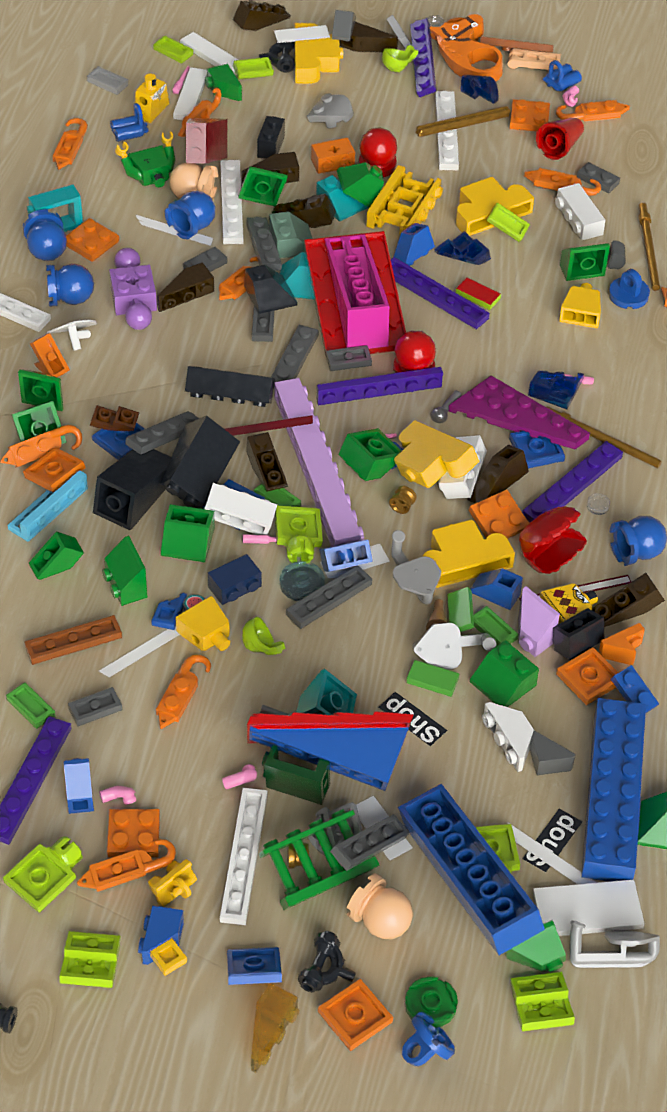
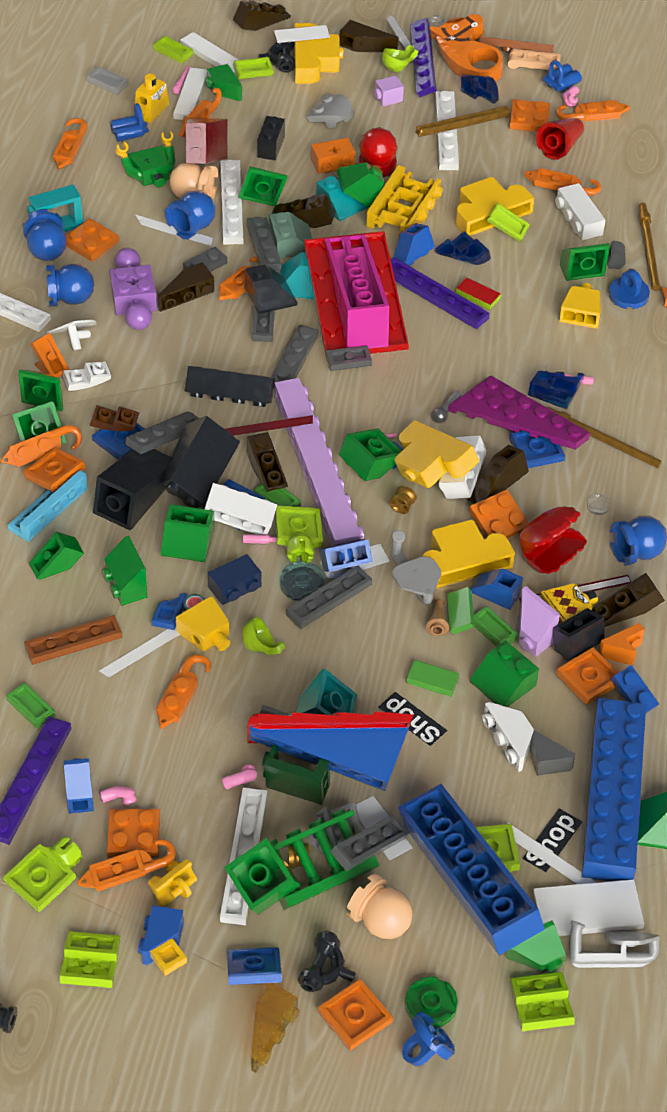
dark grey plate [68,687,123,727] -> none
dark brown slope [241,152,299,187] -> none
dark purple plate [316,367,443,406] -> none
dark grey slope [332,10,356,41] -> none
red tile [393,331,436,373] -> none
piece [412,622,496,670] -> none
dark purple plate [522,441,623,522] -> none
dark grey plate [577,162,620,193] -> none
none -> white slope [62,362,111,391]
none -> green slope [224,838,301,915]
none -> lavender brick [373,76,404,107]

